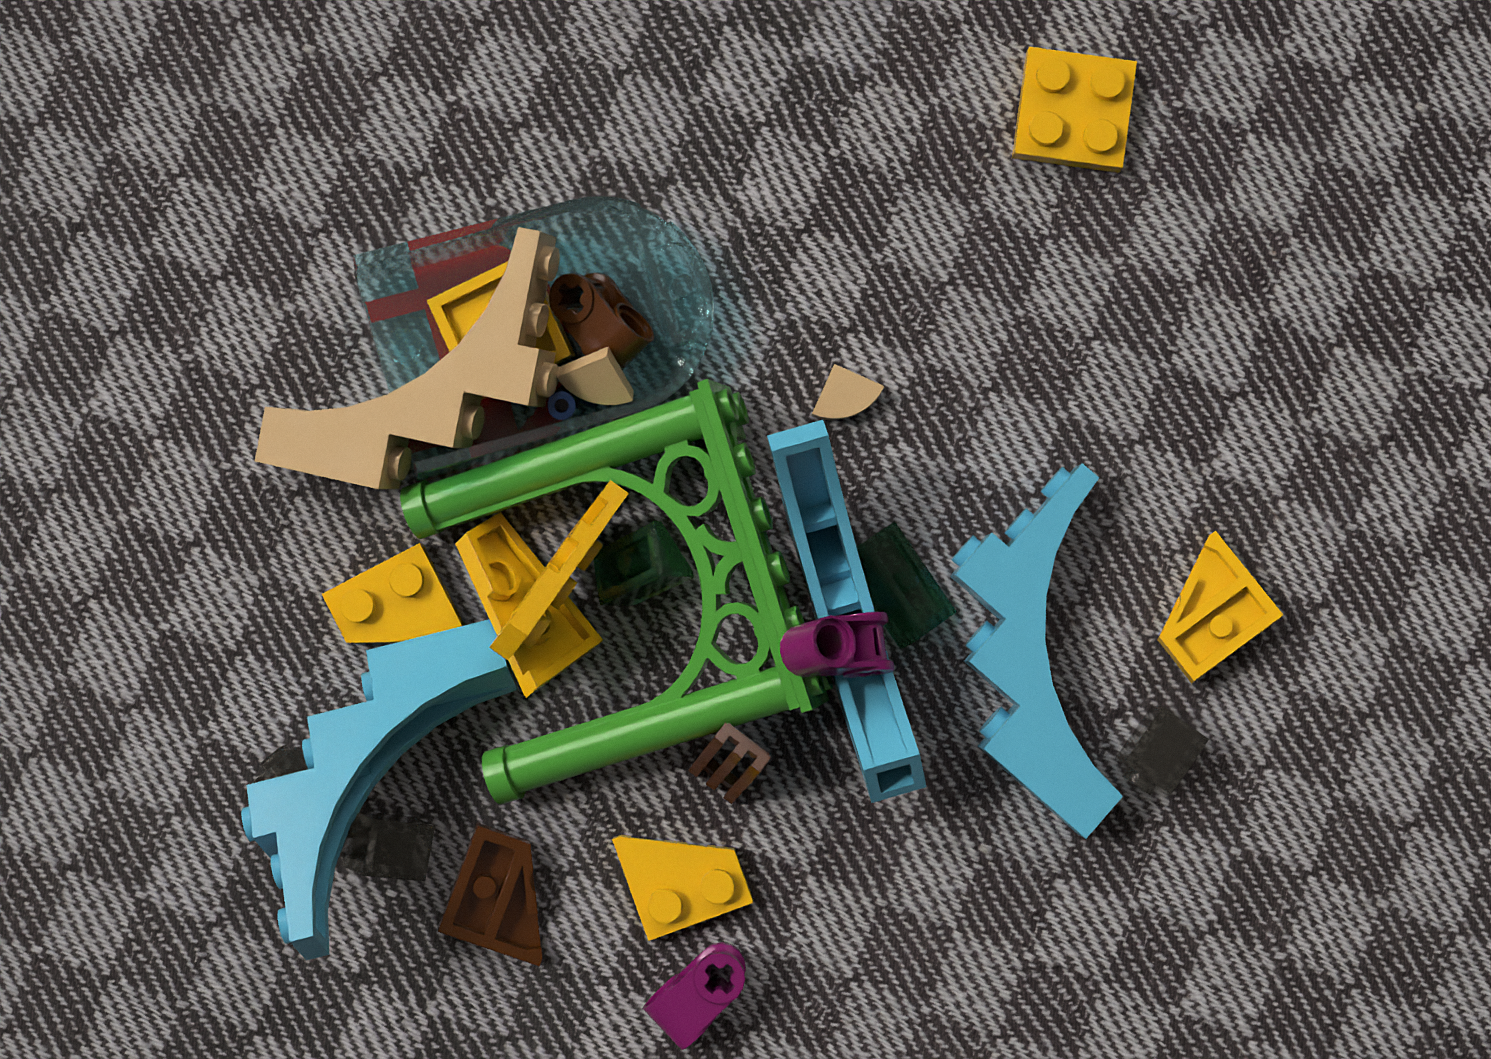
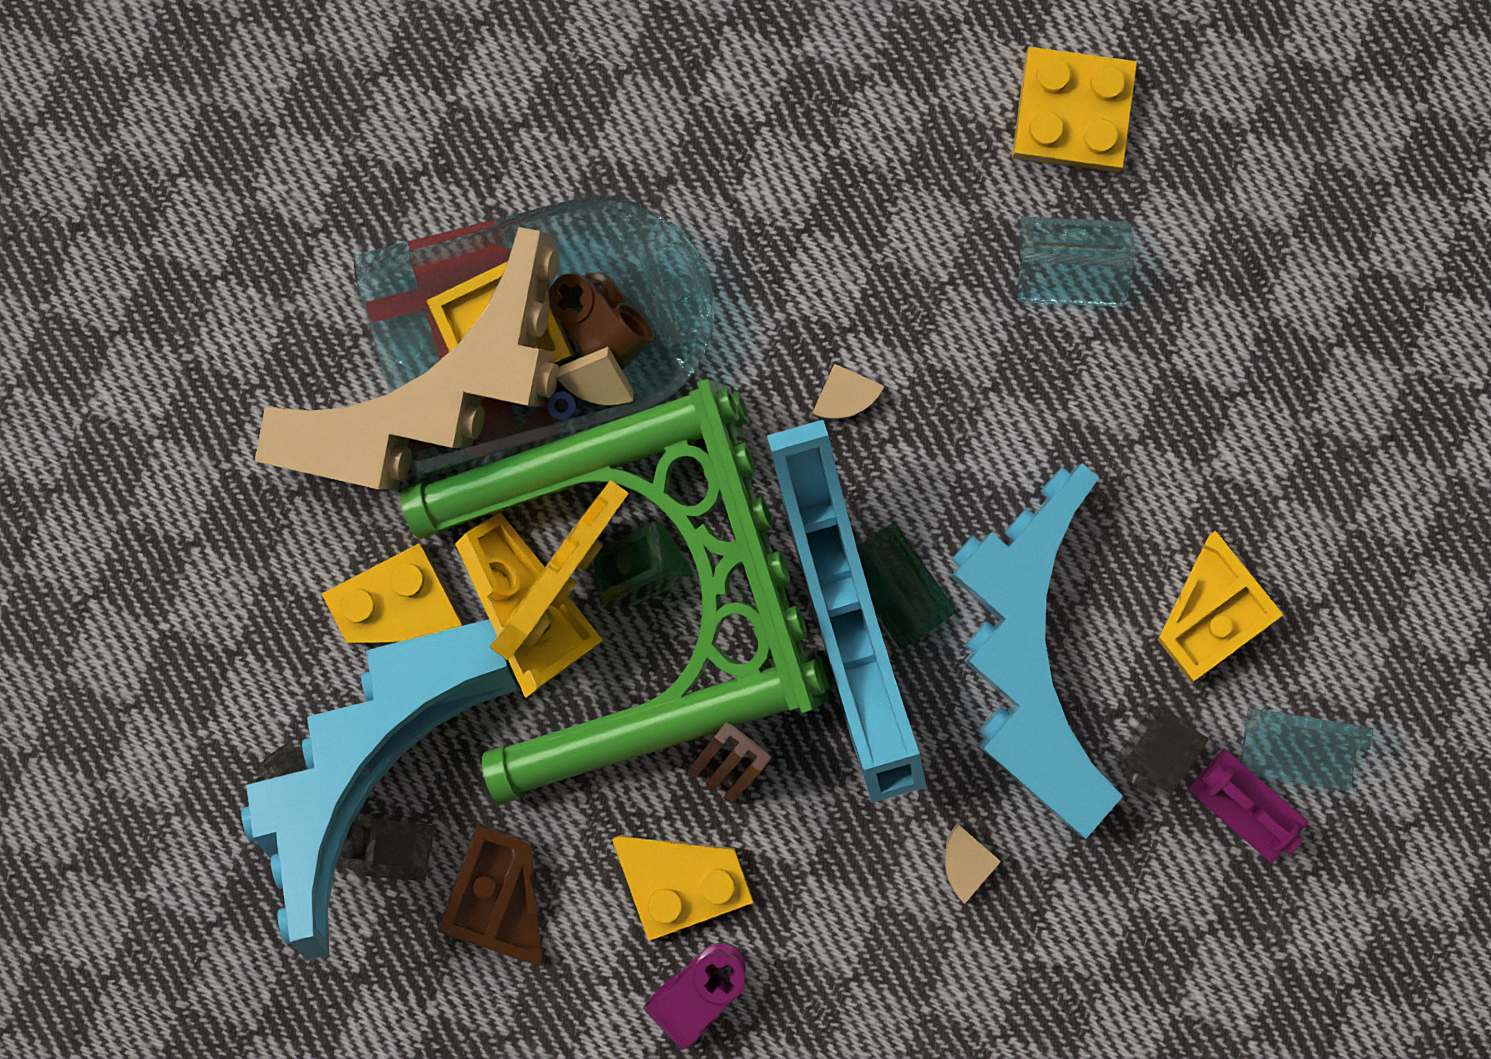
magenta piece [780,612,894,678] -> none
none -> tan tile [944,823,1001,904]
none -> clear light blue panel [1016,216,1136,307]
none -> magenta hinge [1187,748,1309,864]
none -> clear light blue panel [1240,708,1373,791]

